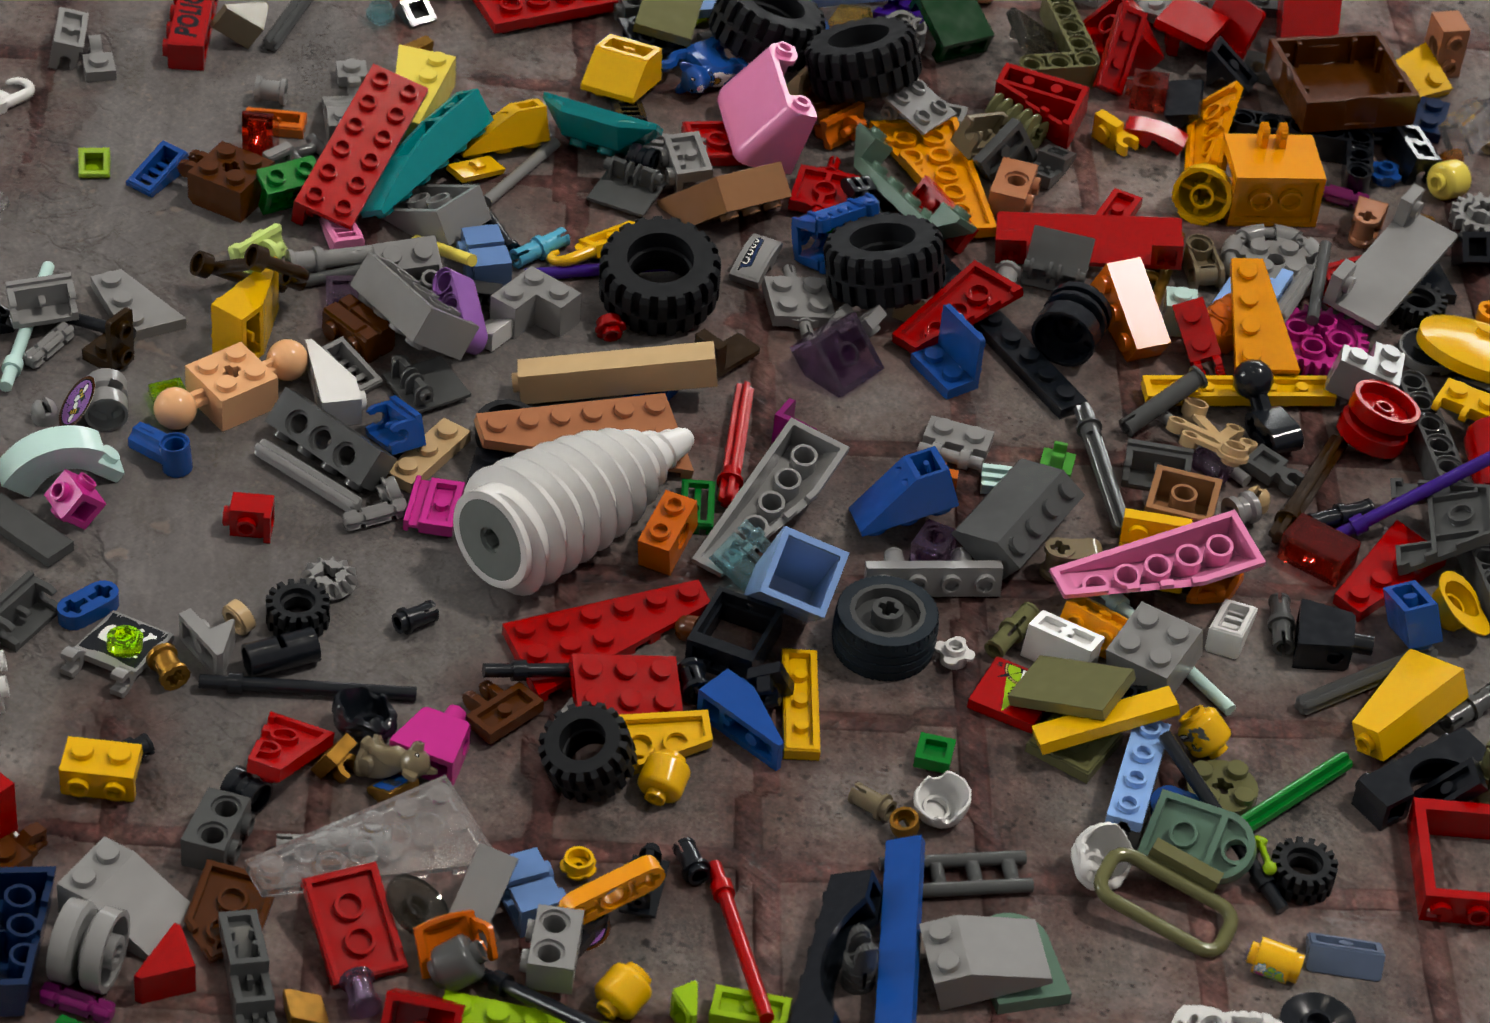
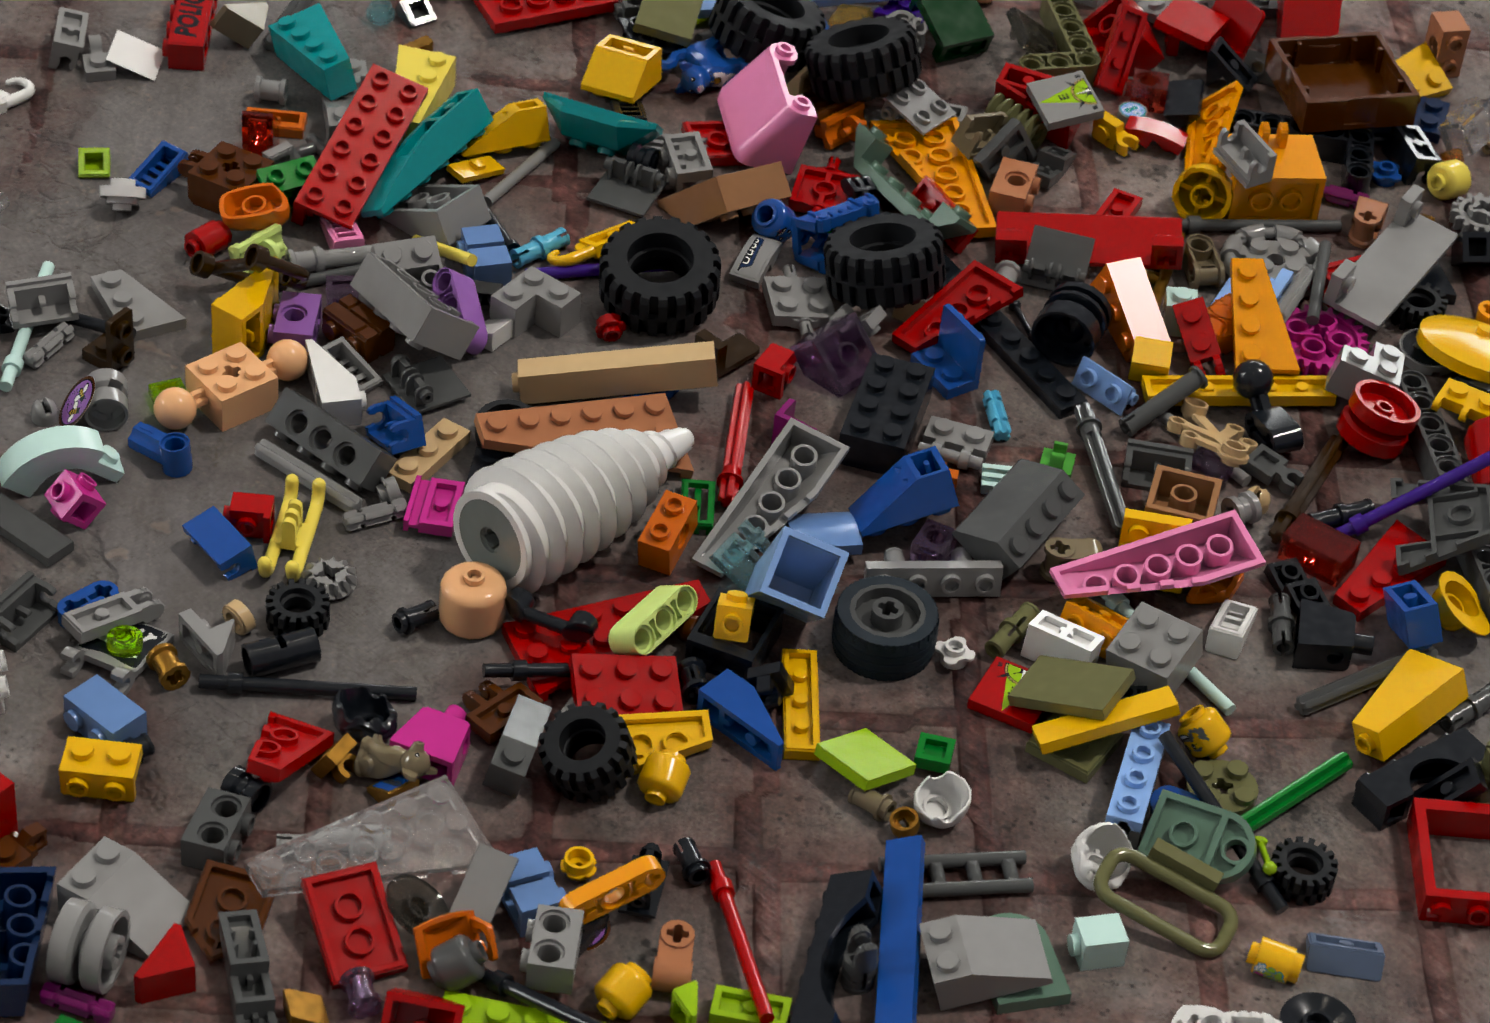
none -> light grey hinge [62,587,165,644]
none -> medium blue piece [63,674,147,742]
none -> white plate [99,178,146,211]
none -> white sticker [106,29,164,81]
none -> blue hinge [182,506,258,580]
none -> red brick [184,220,232,258]
none -> orange piece [219,183,290,231]
none -> light yellow piece [257,474,326,582]
none -> teal wedge [268,3,357,101]
none -> medium lavender brick [268,291,322,348]
none -> light nougat head [439,561,507,640]
none -> dark grey slope [482,694,552,798]
none -> black bar [505,587,598,643]
none -> yellowish green beam [608,585,698,655]
none -> nougat piece [651,920,695,993]
none -> yellow bracket [713,590,755,643]
none -> blue head [751,198,796,242]
none -> red brick [751,343,796,400]
none -> medium blue slope [784,511,863,555]
none -> lime tile [814,728,917,791]
none -> black brick [839,353,935,475]
none -> medium azure axle [982,389,1012,441]
none -> black hinge [1009,300,1034,345]
none -> light grey tile [1026,70,1105,131]
none -> light aqua brick [1067,913,1129,971]
none -> light blue hinge [1071,356,1139,416]
none -> tile [1117,101,1147,125]
none -> yellow panel [1128,336,1174,382]
none -> dark grey bar [1182,216,1342,234]
none -> light grey hinge [1213,119,1277,189]
none -> black slope [1264,557,1330,615]

